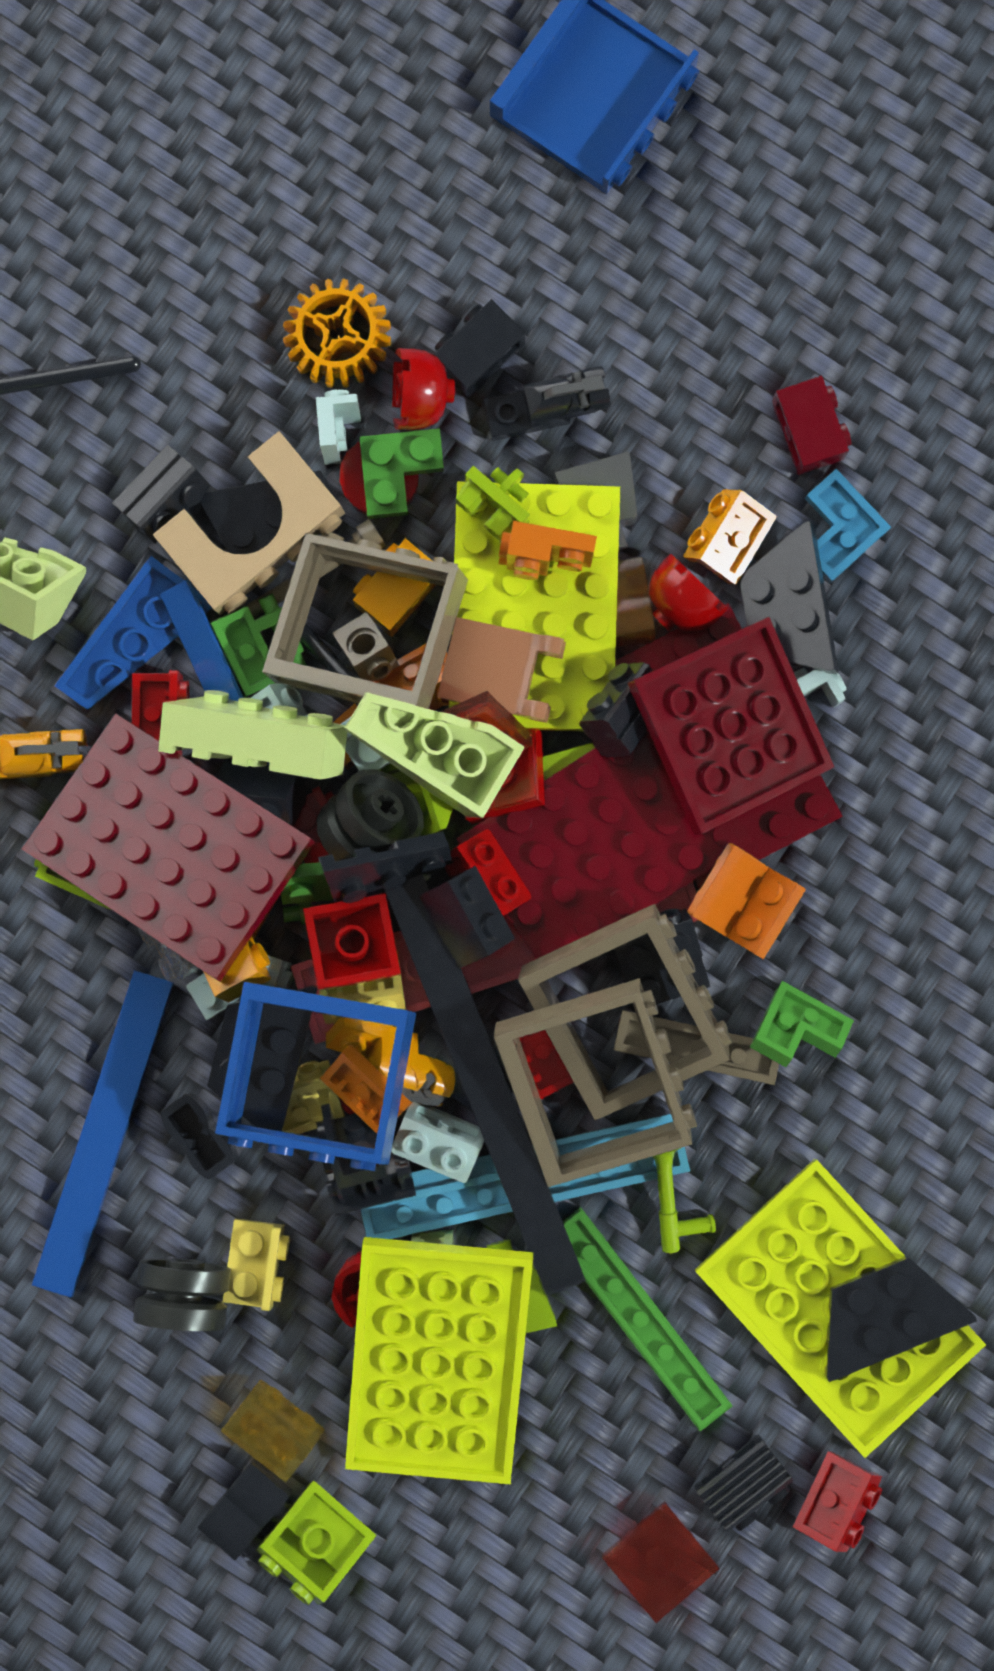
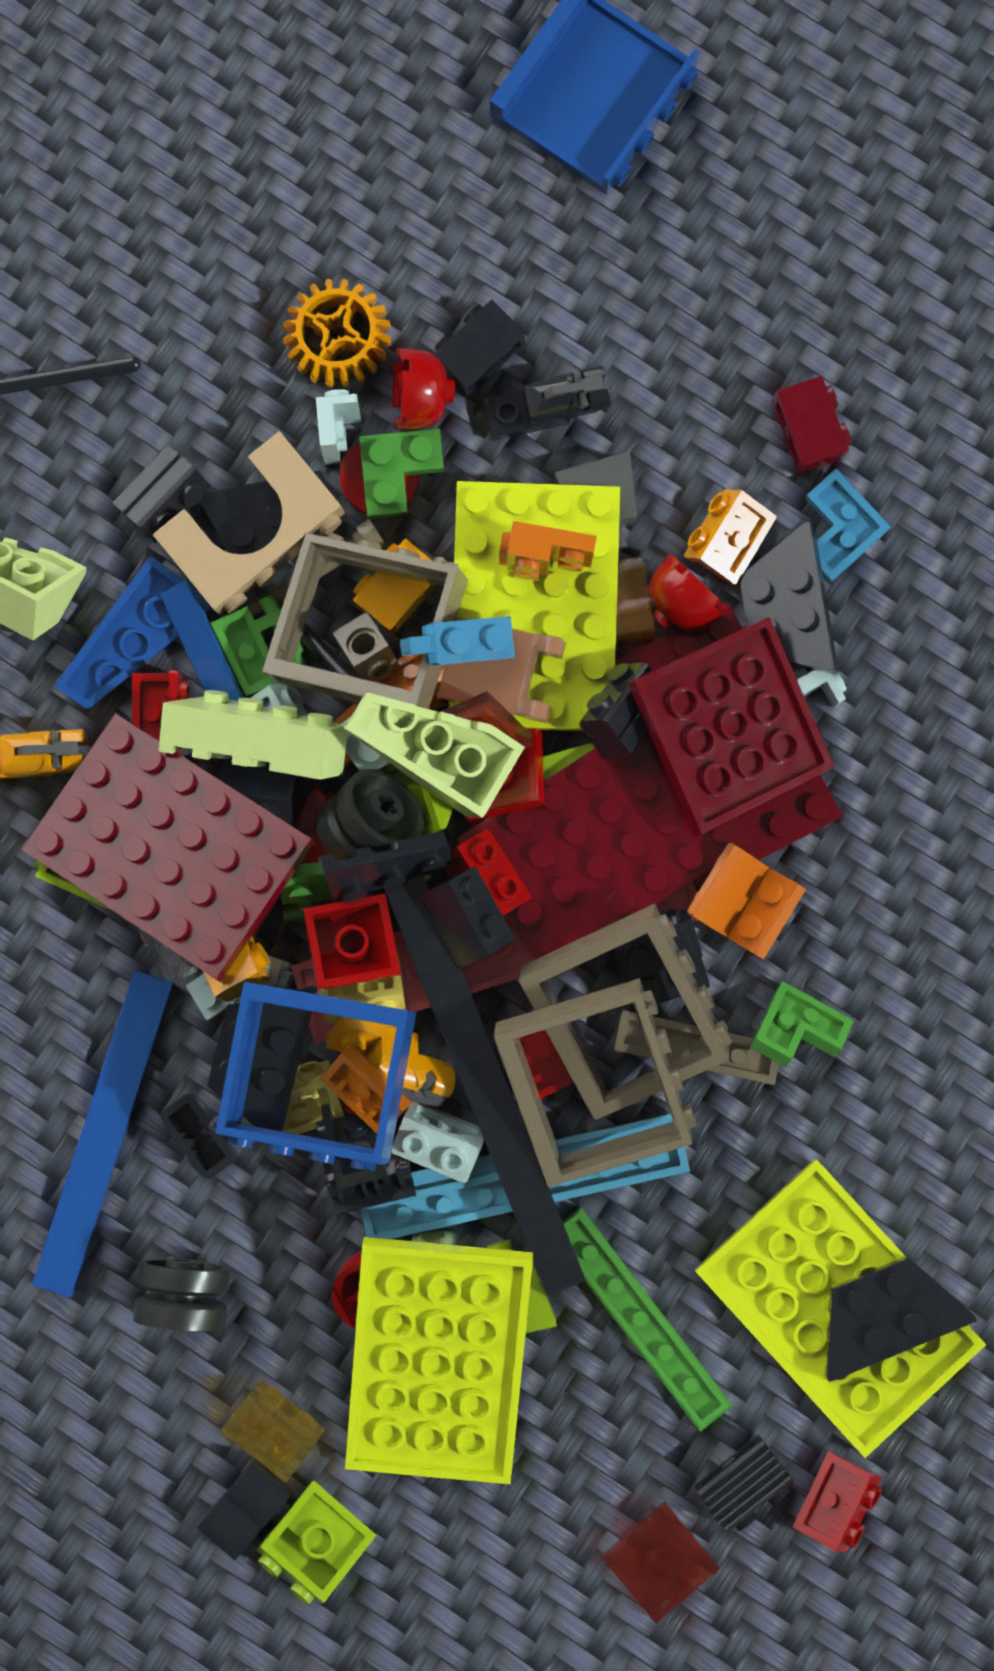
light yellow bracket [222,1218,290,1311] -> none
lime hips [456,466,530,542] -> none
lime piece [652,1148,716,1253] -> none
none -> dark azure hinge [400,616,515,666]

